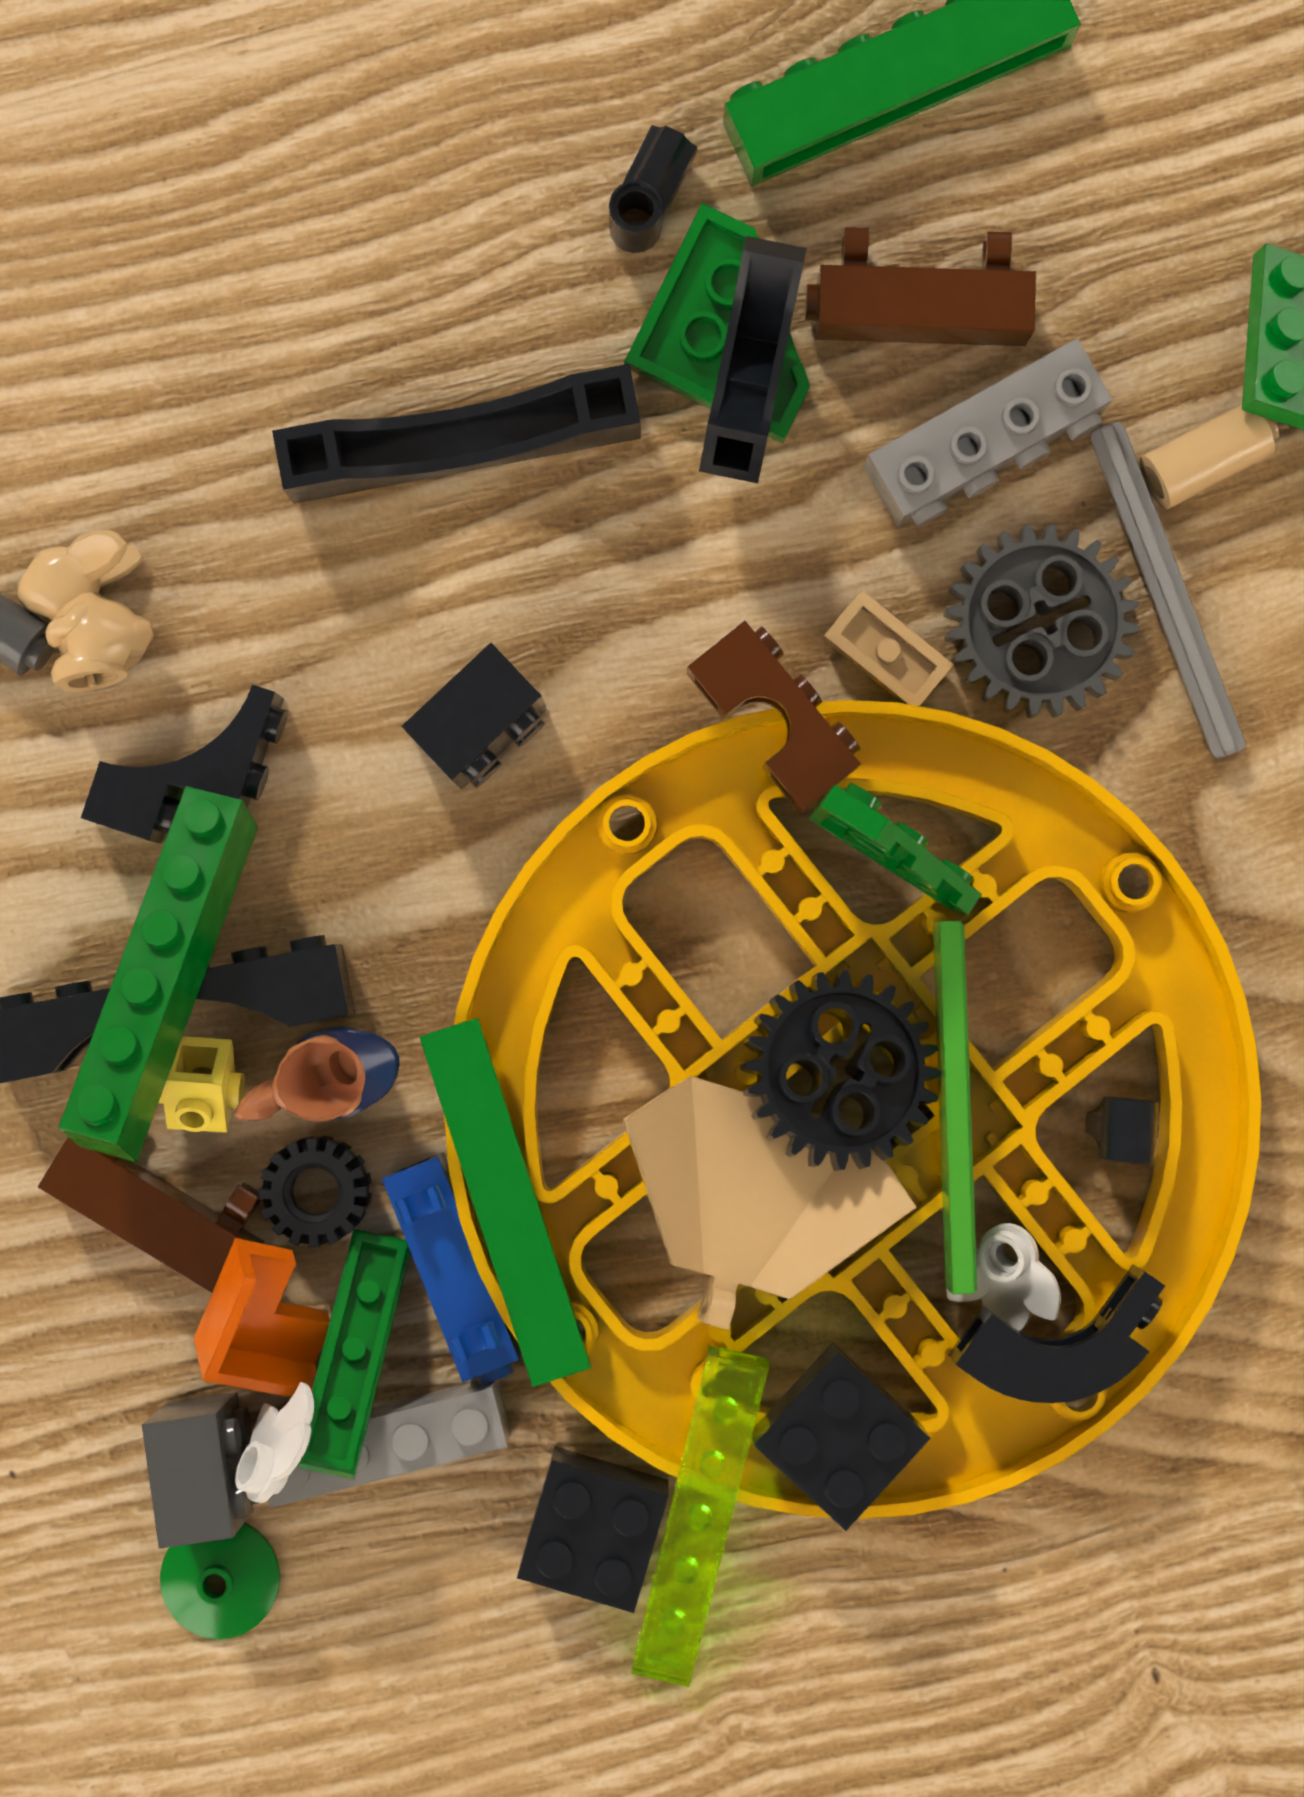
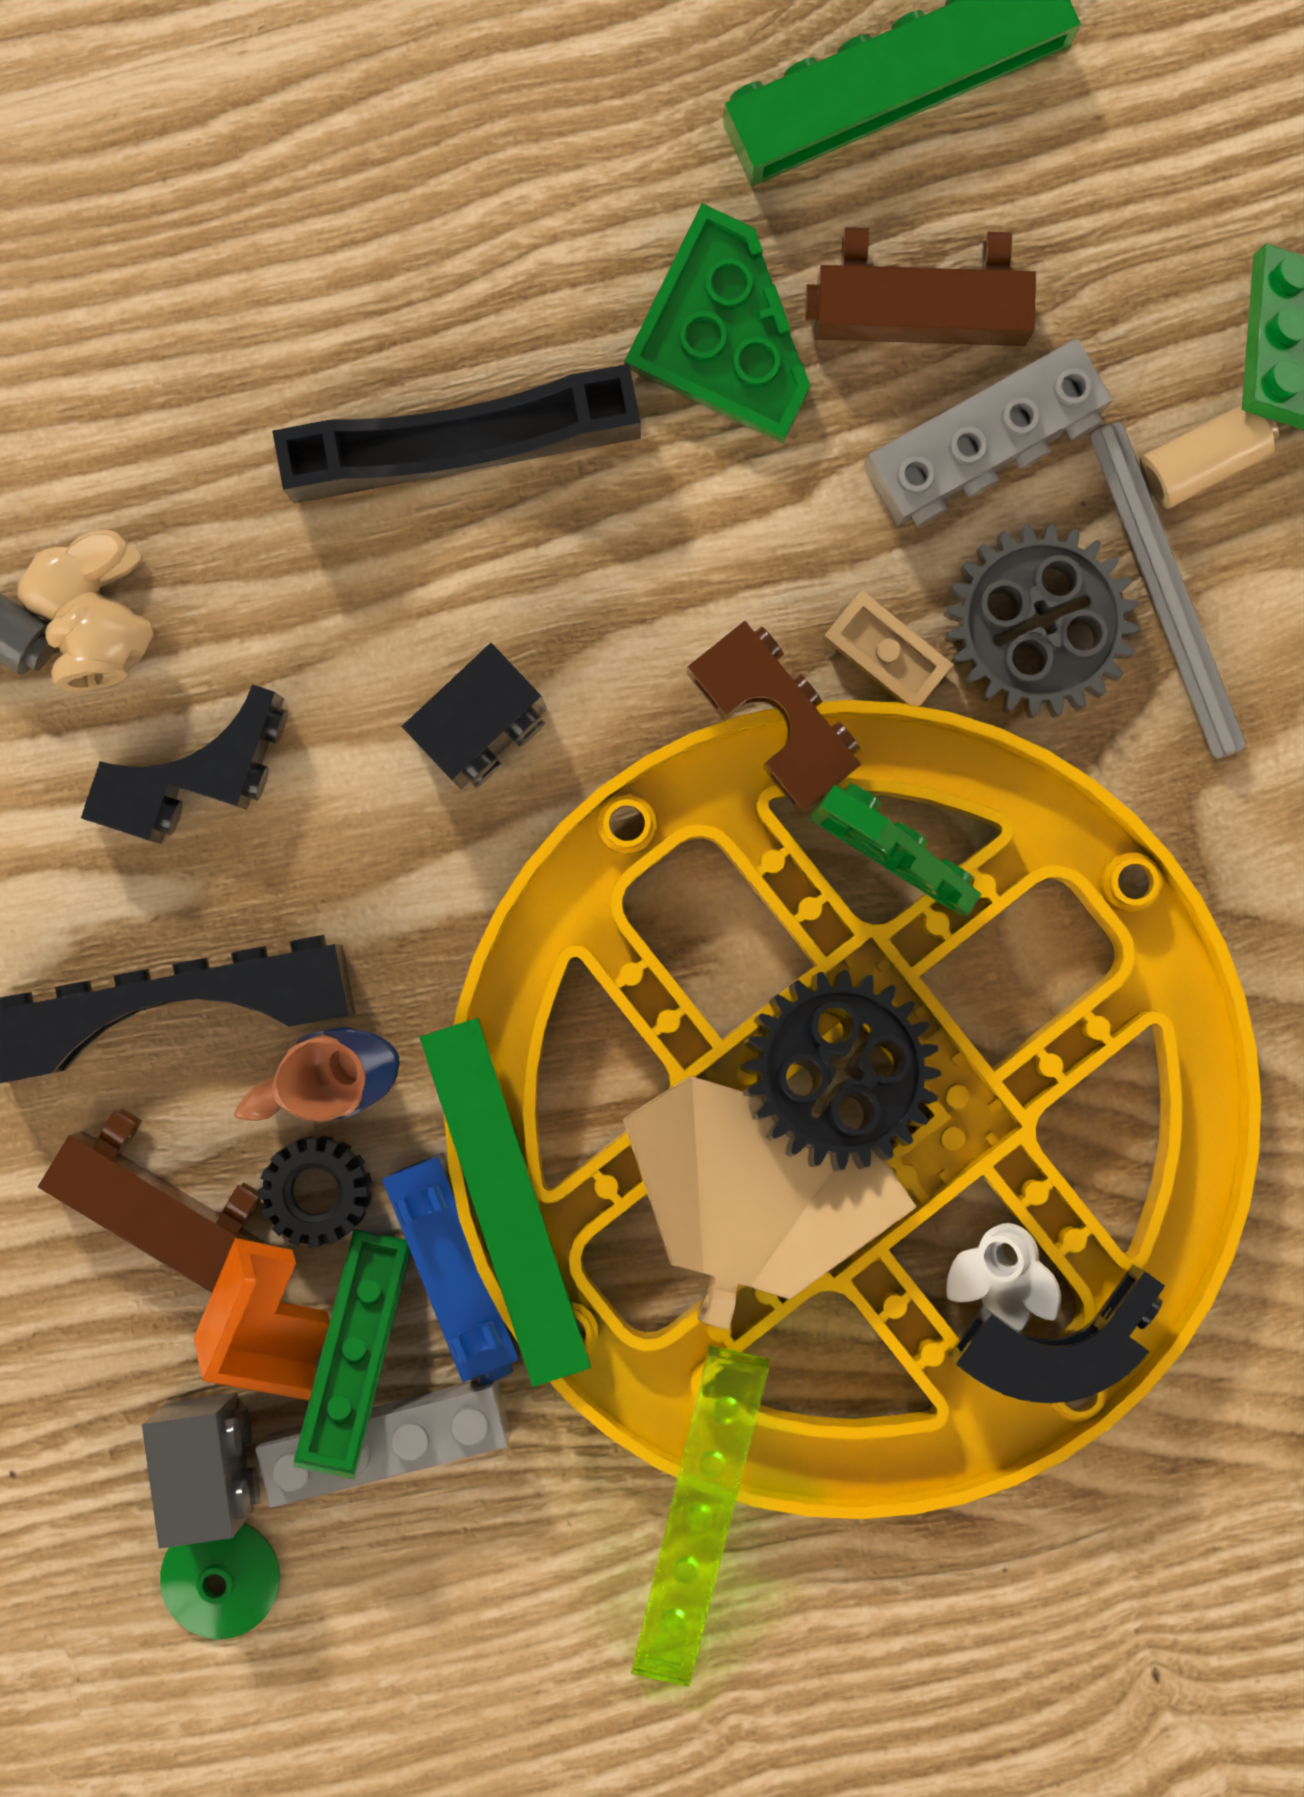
green brick [58,786,258,1162] -> none
light yellow brick [158,1036,245,1133] -> none
white plate [235,1382,314,1503] -> none
black brick [517,1446,669,1613] -> none
black piece [609,125,697,253] -> none
black arch [699,236,807,484] -> none
black brick [750,1342,931,1531] -> none
bright green tile [933,921,977,1295] -> none
black piece [1085,1097,1159,1164] -> none

